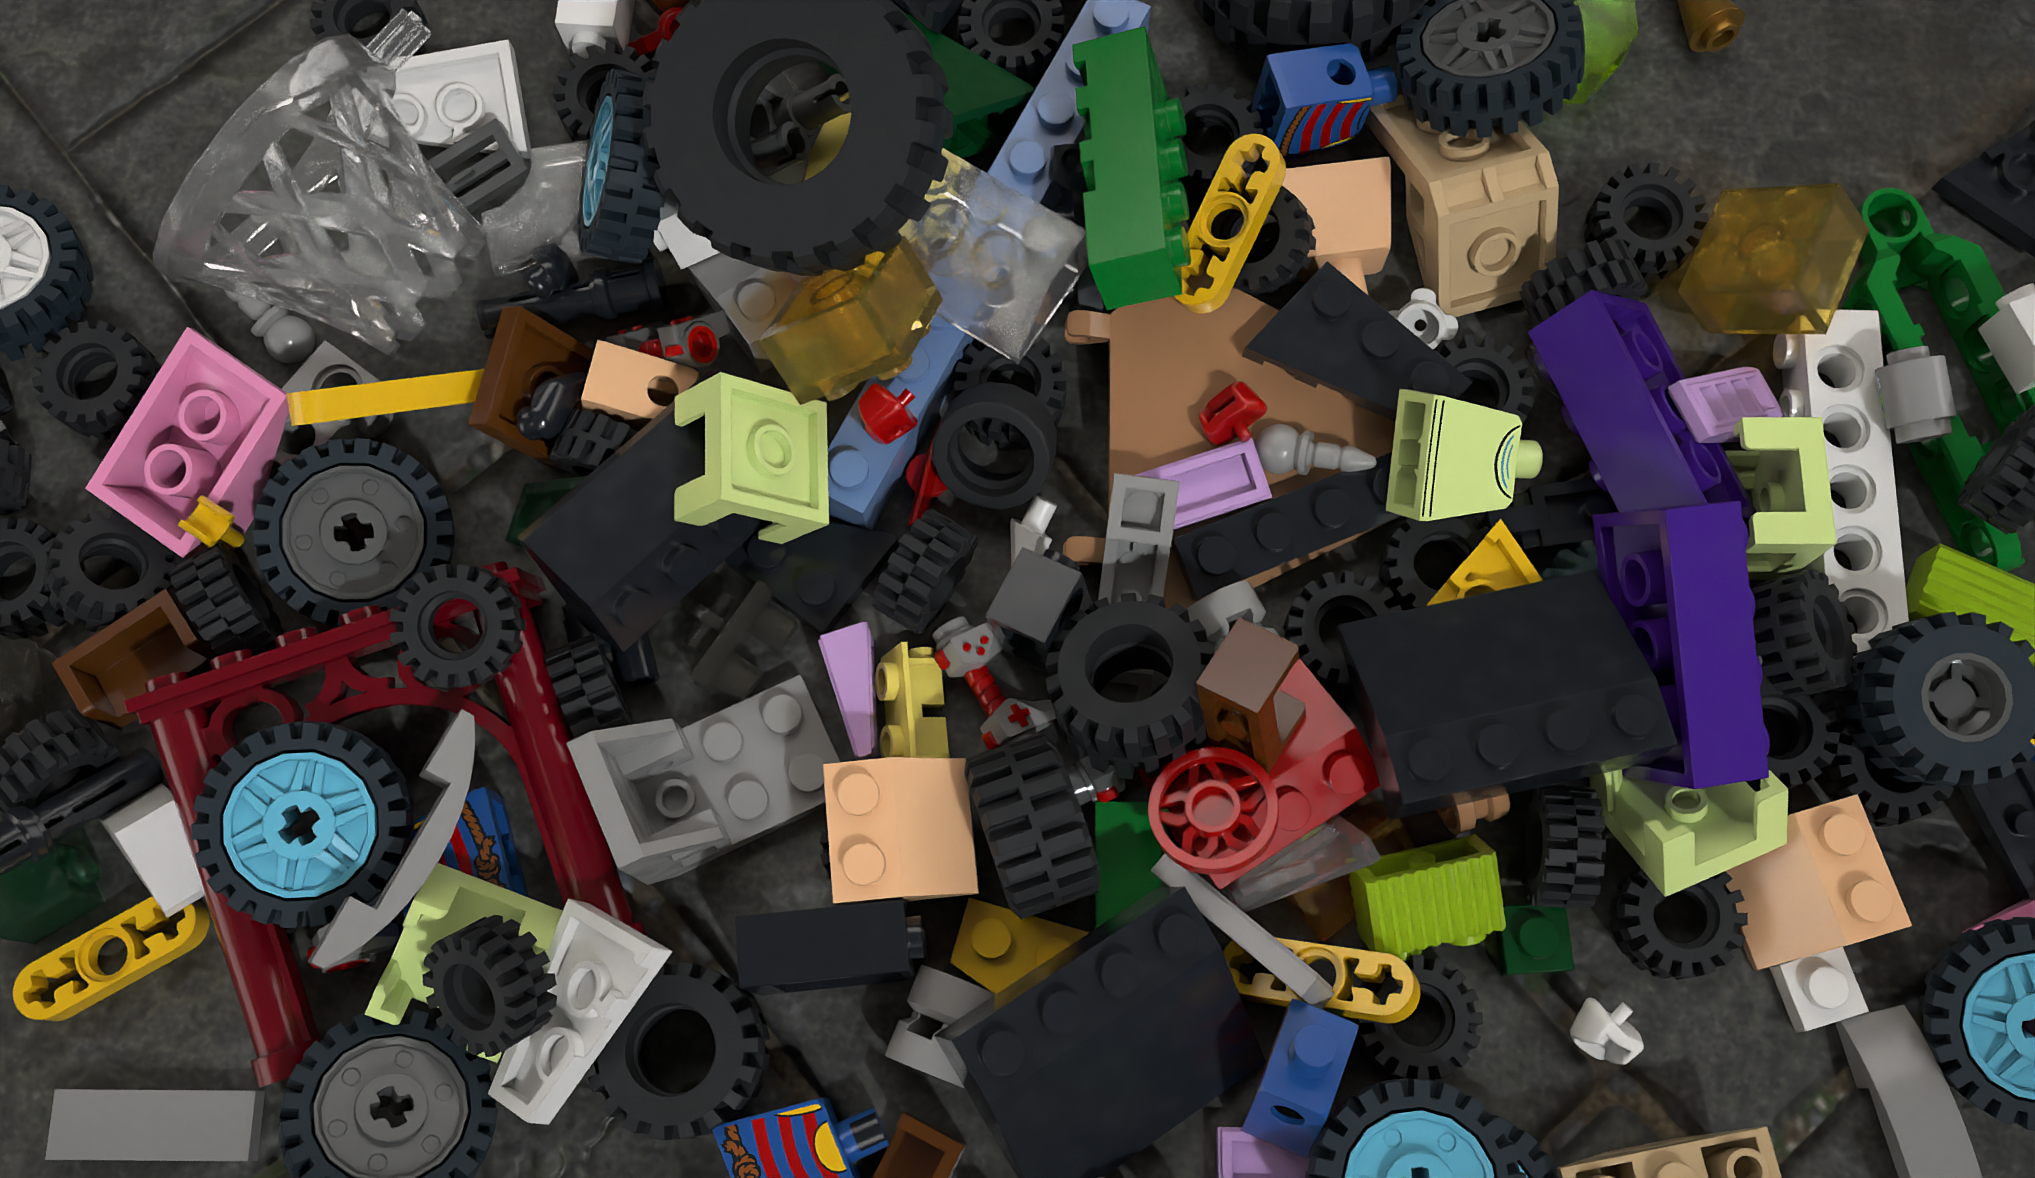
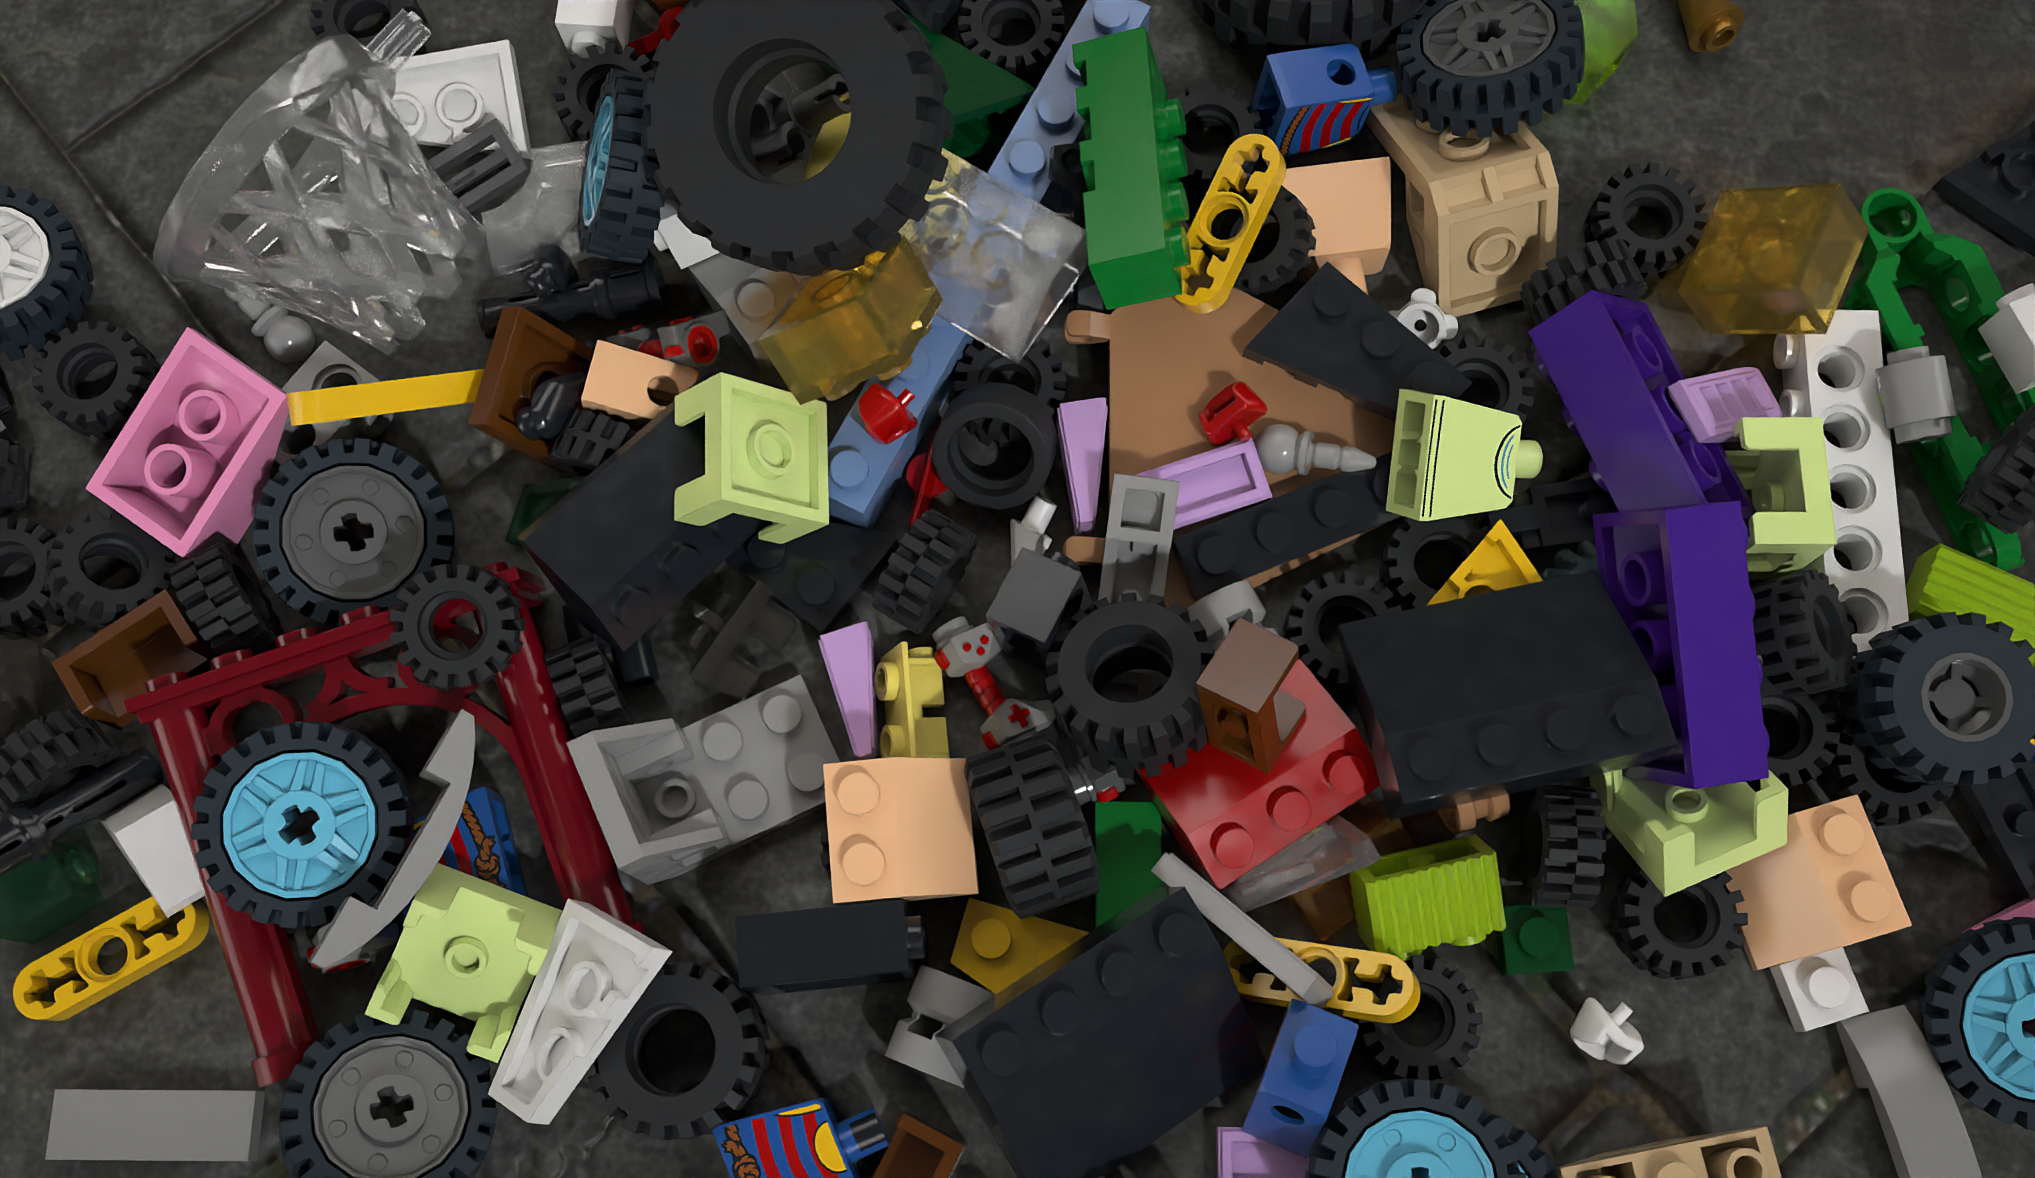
yellow hand [178,495,245,547] -> none
black tyre [422,915,557,1057] -> none
red wheel [1148,747,1279,874] -> none
none -> lavender slope [1056,397,1108,537]

